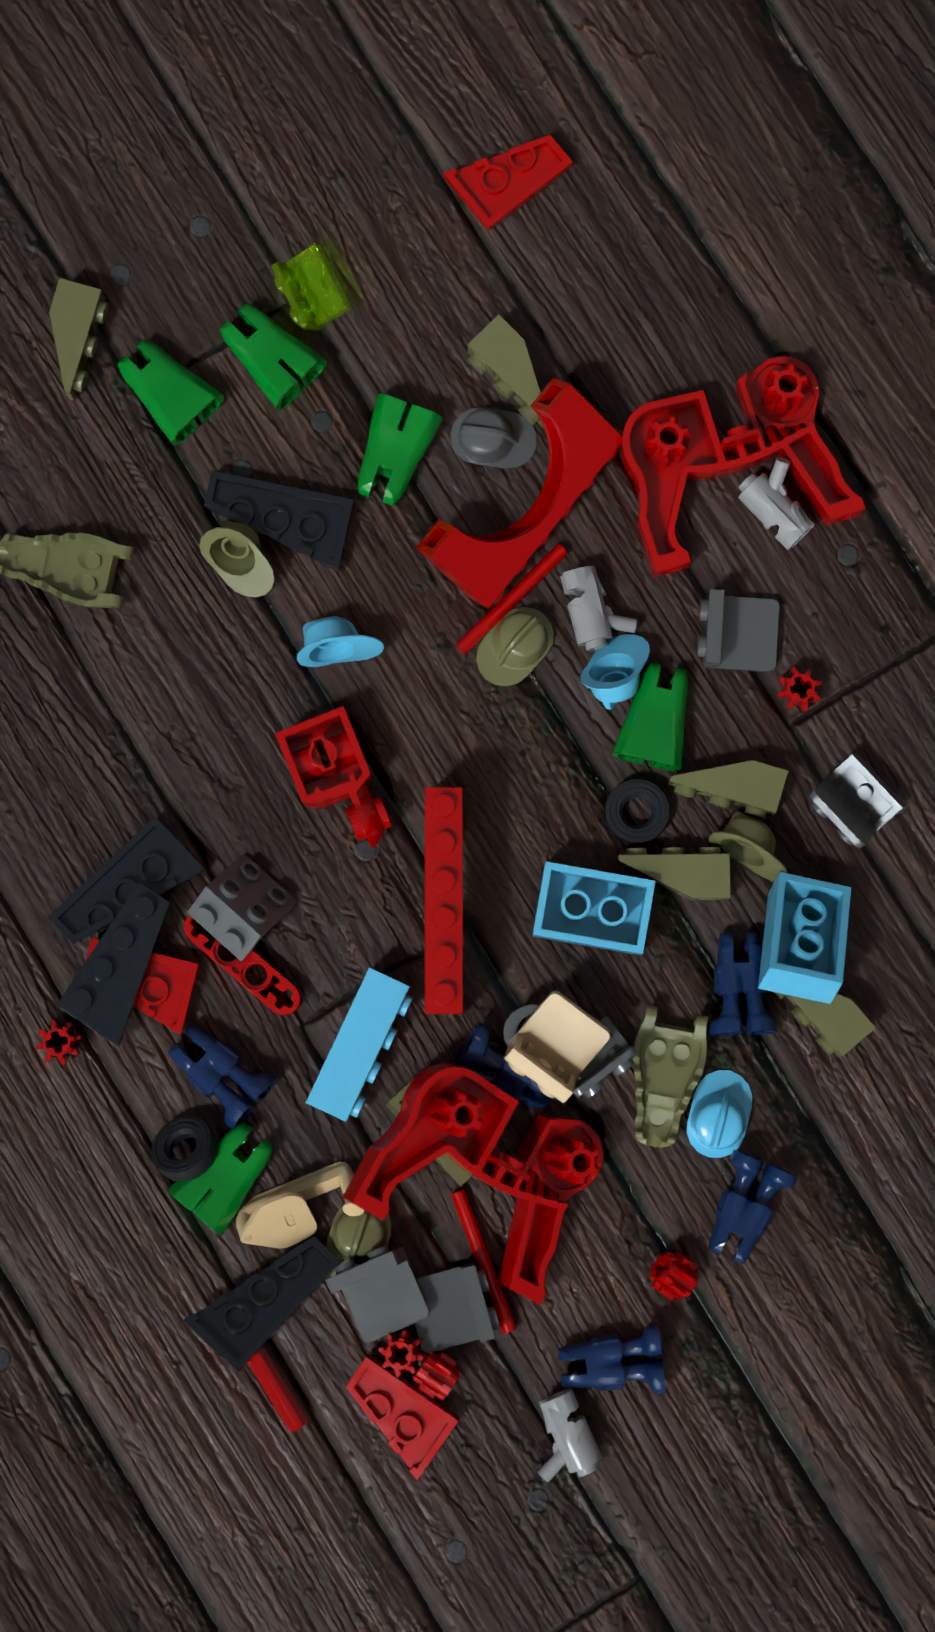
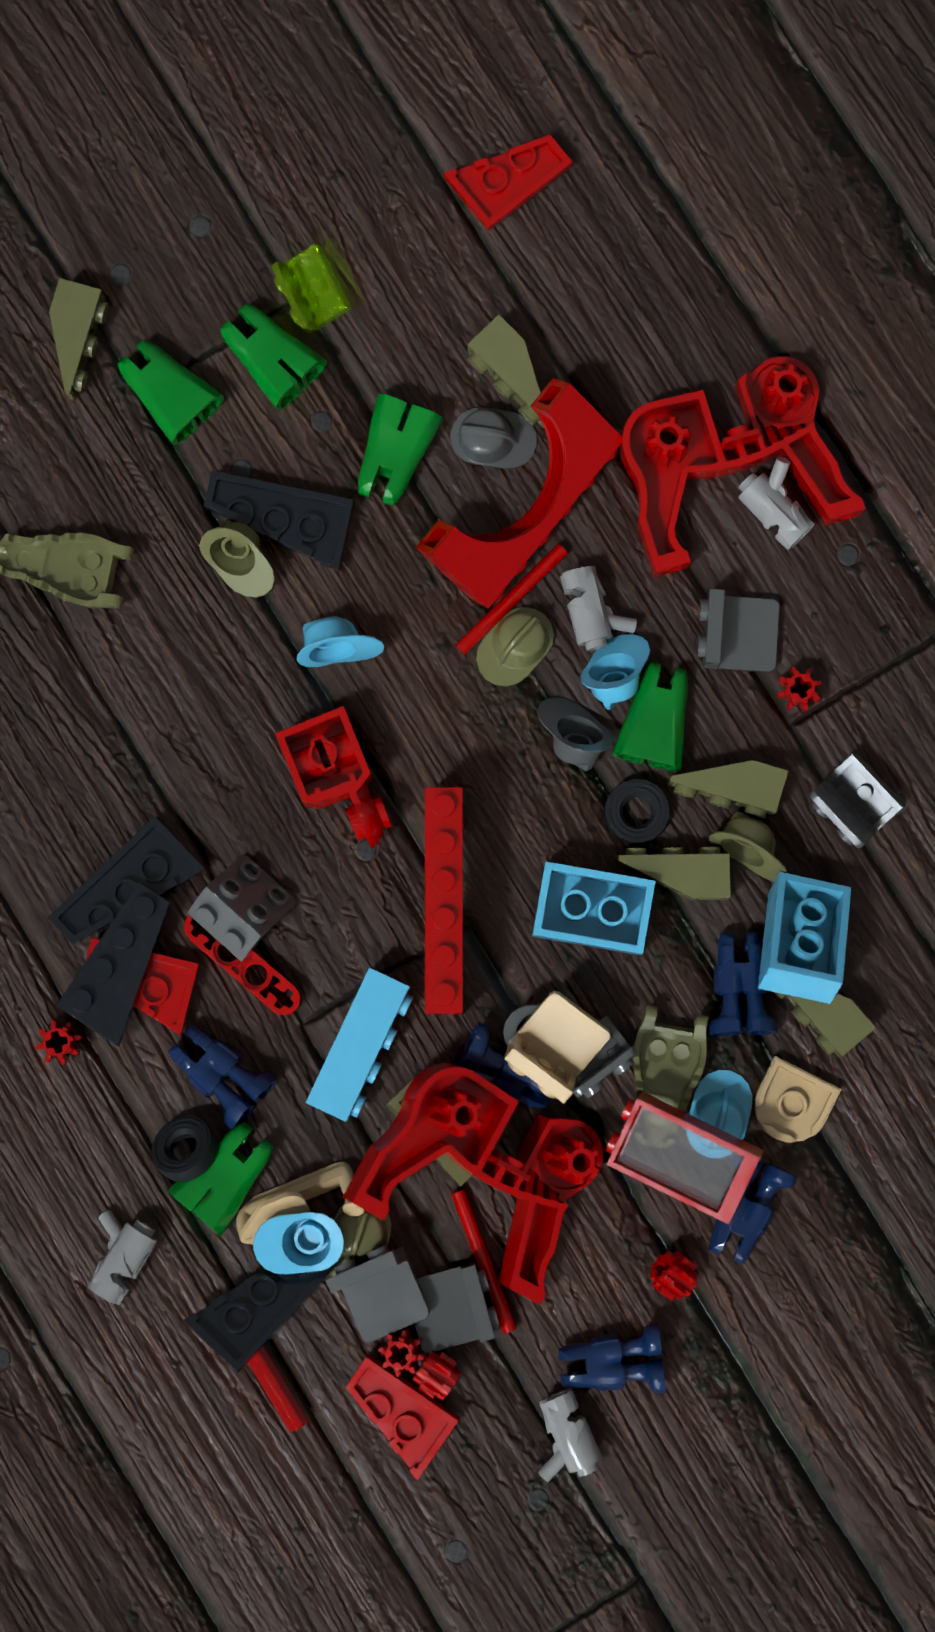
none -> light grey piece [87,1210,158,1305]
none -> medium azure piece [253,1212,344,1274]
none -> dark grey piece [537,697,614,771]
none -> window [605,1092,764,1225]
none -> tan tile [754,1056,841,1143]

